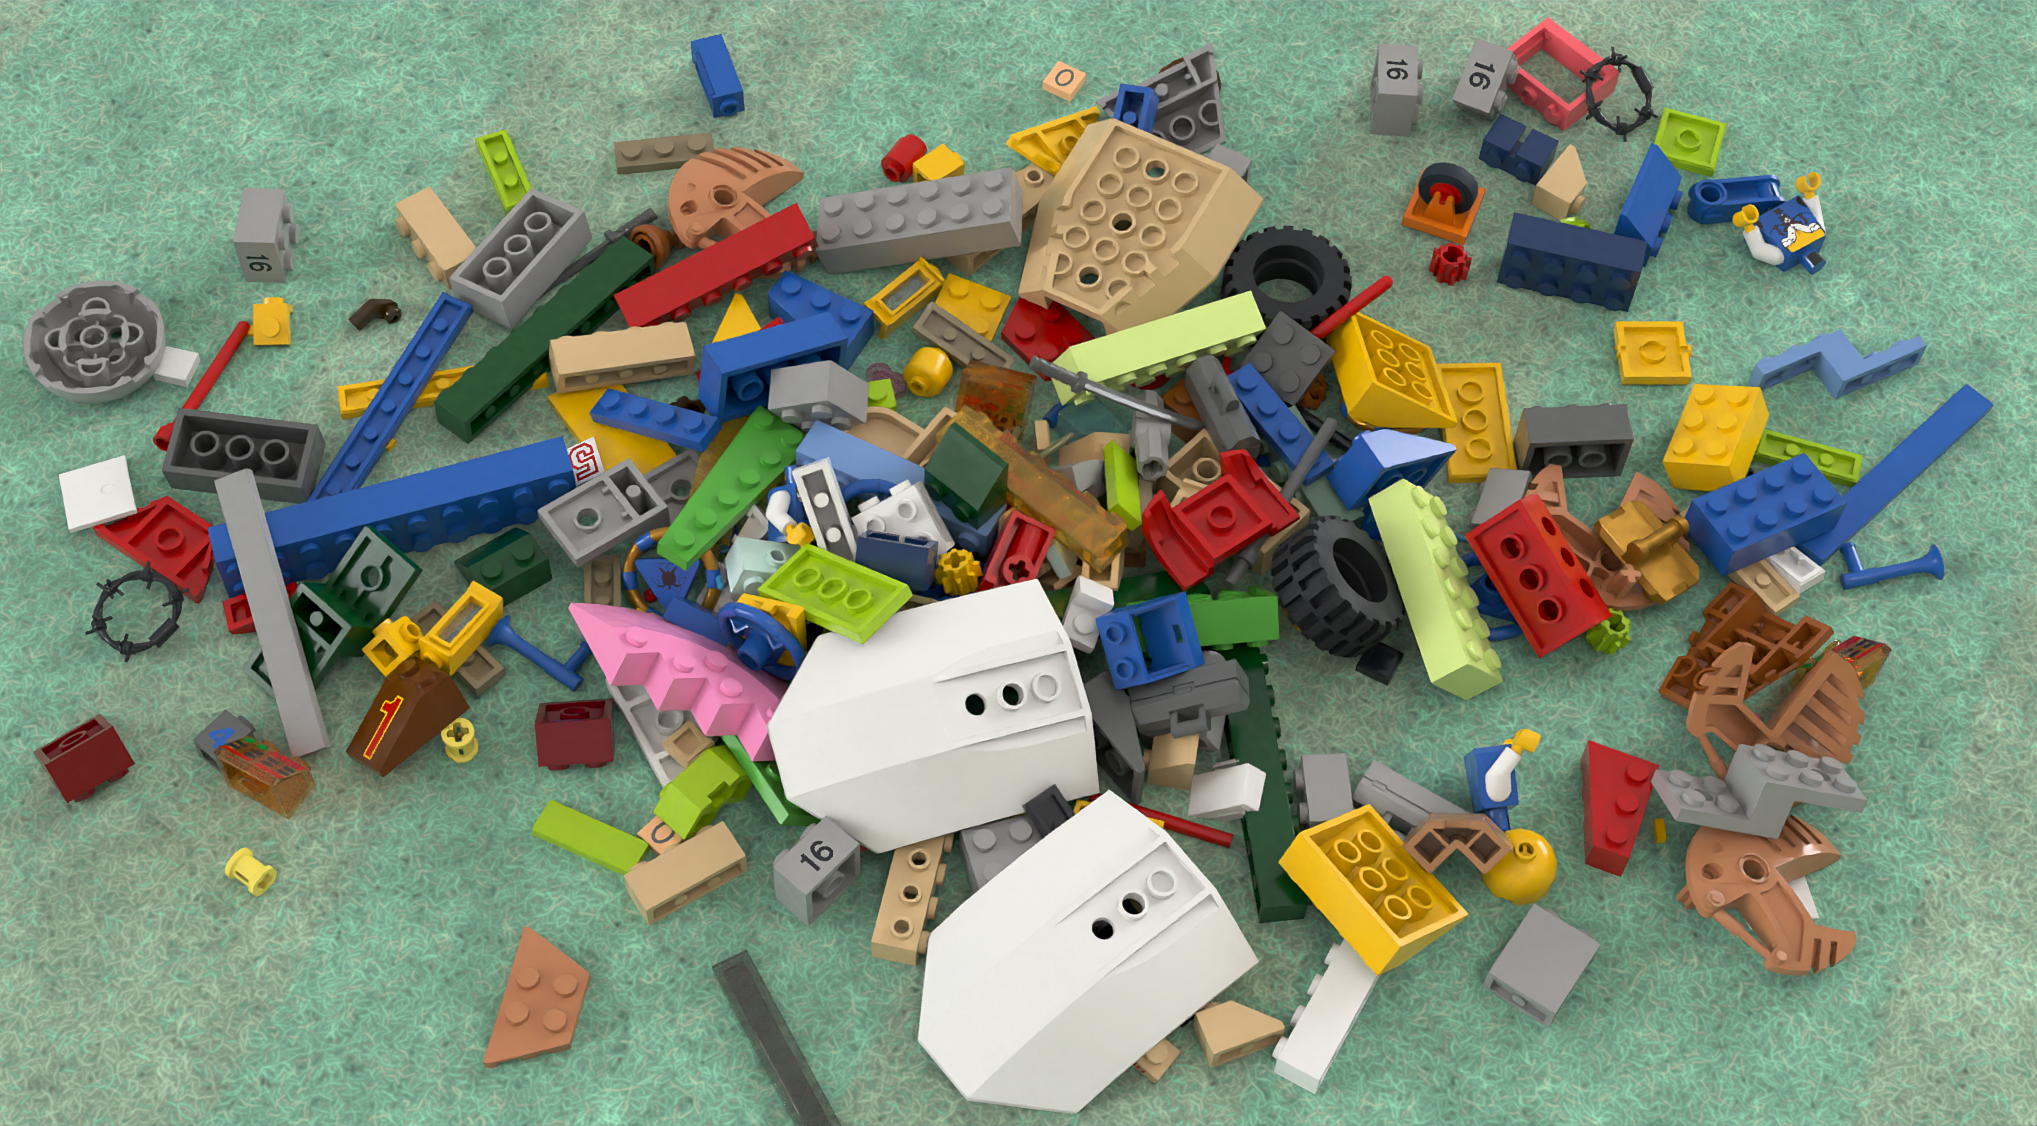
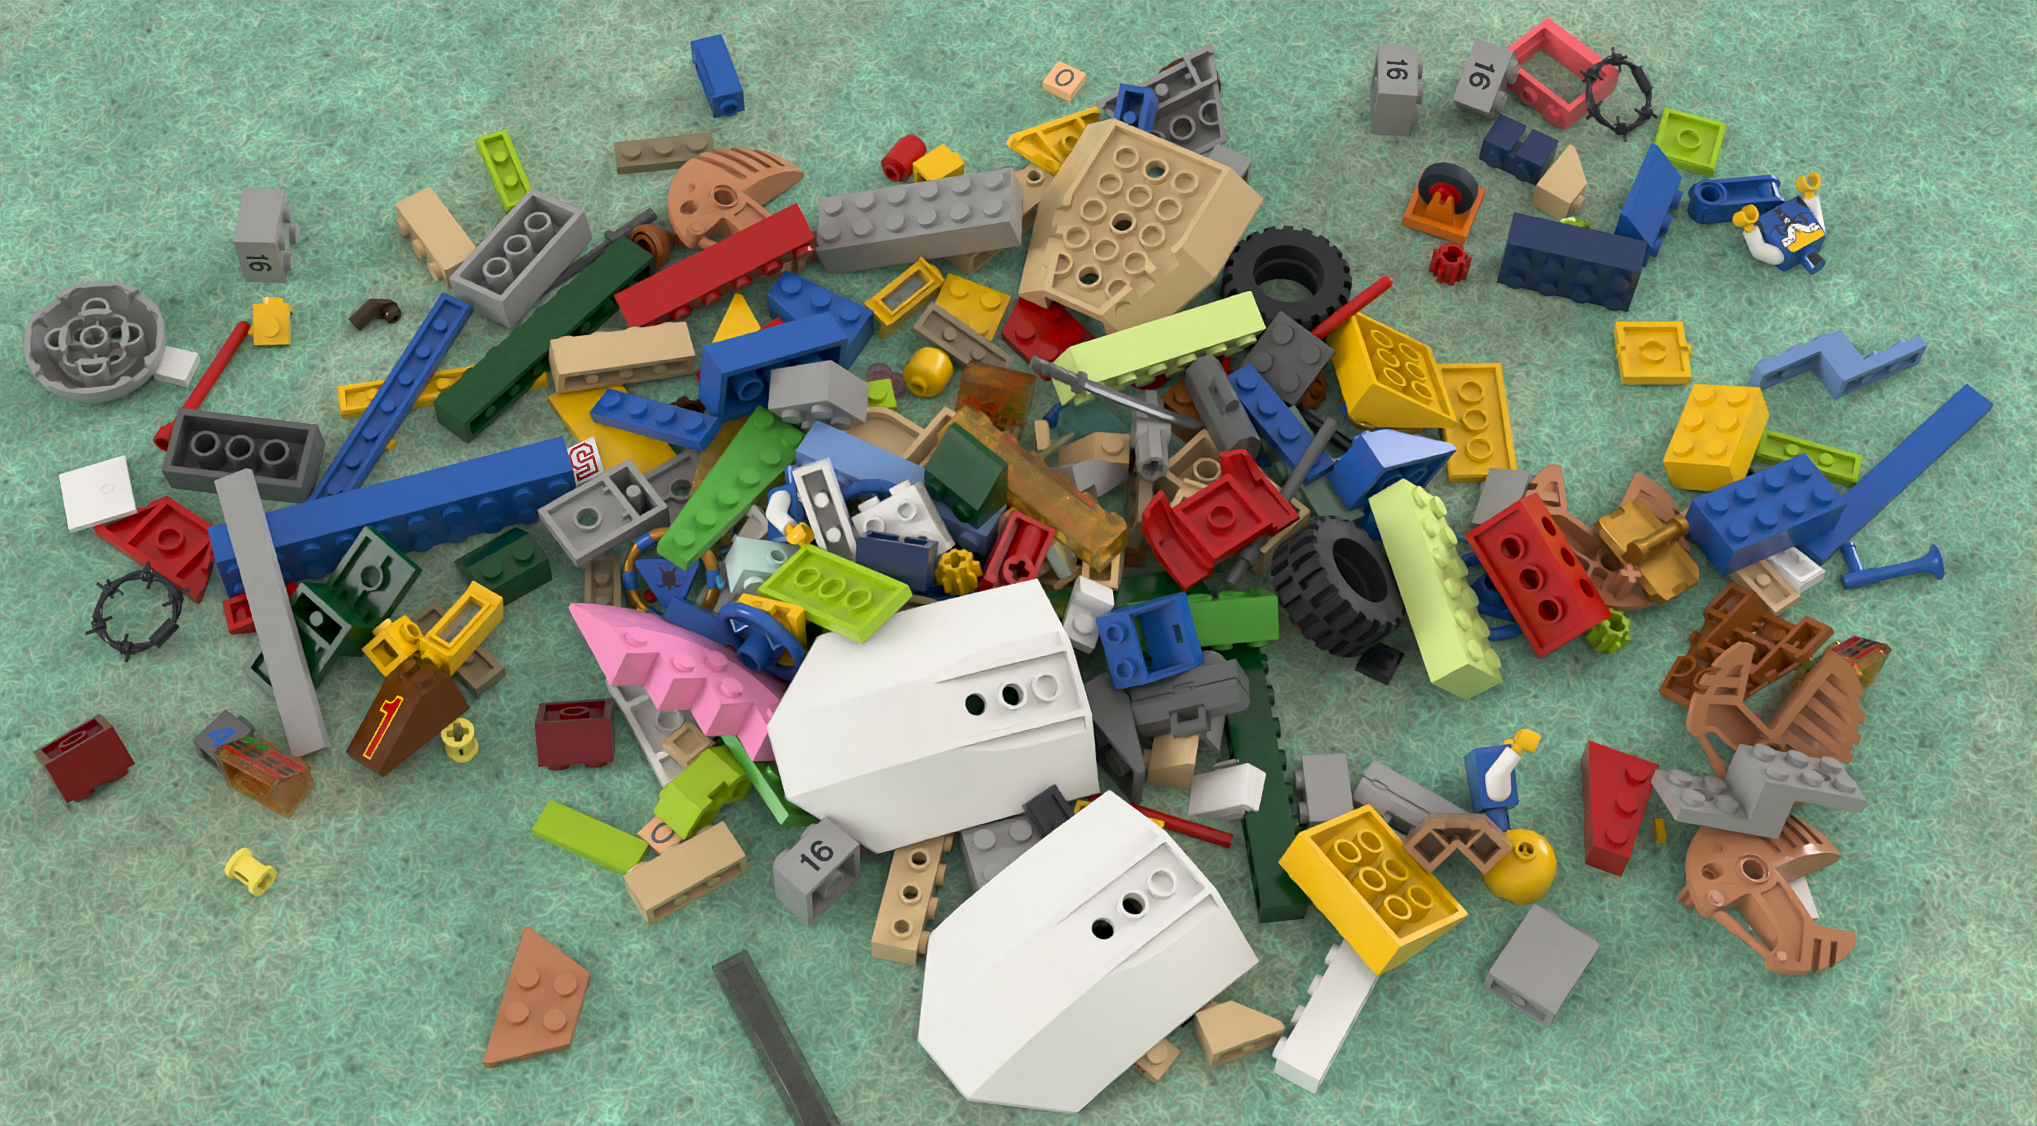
blue piece [487,615,593,692] -> none
lime tile [1104,440,1142,531] -> none
dark grey brick [1513,403,1634,479] -> none

